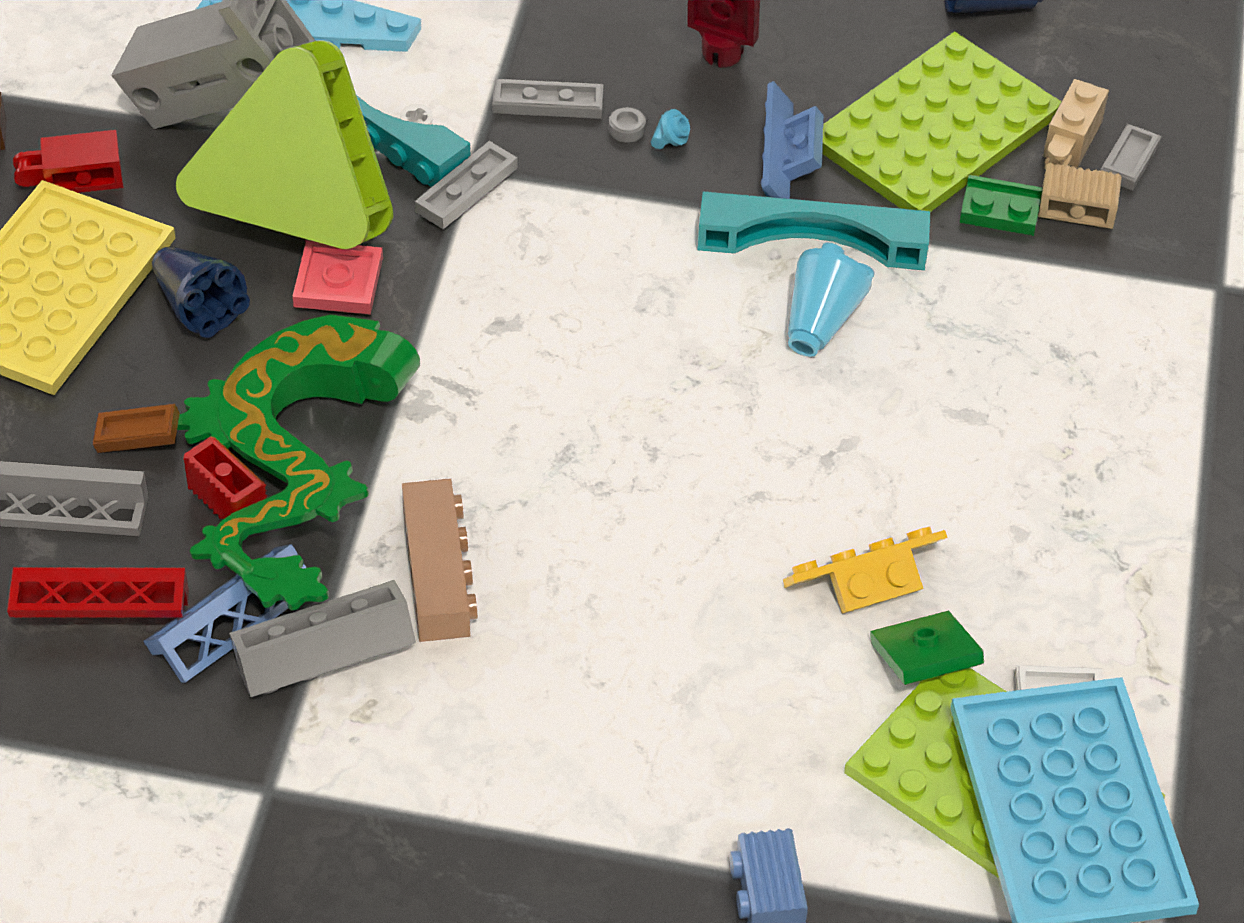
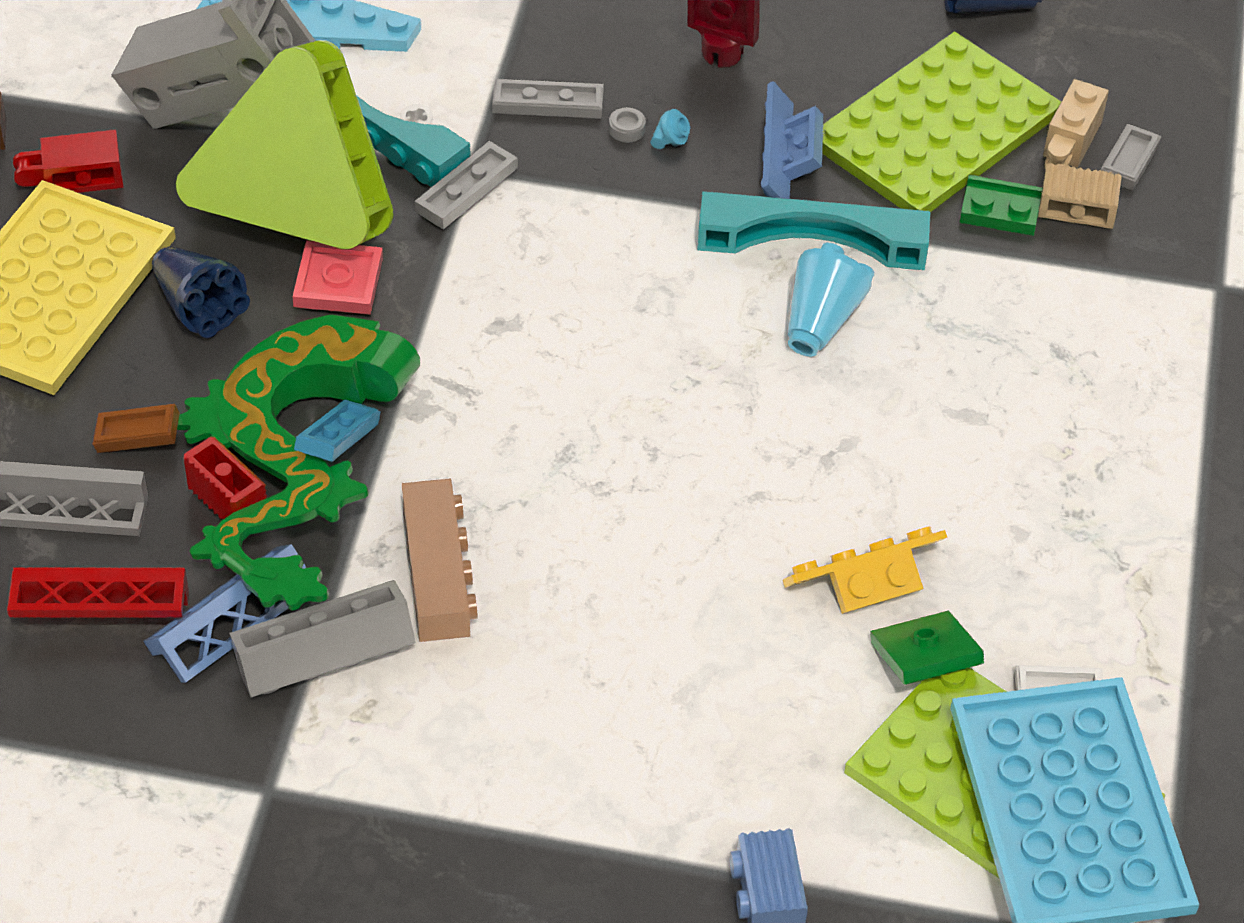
none -> dark azure tile [294,400,381,462]

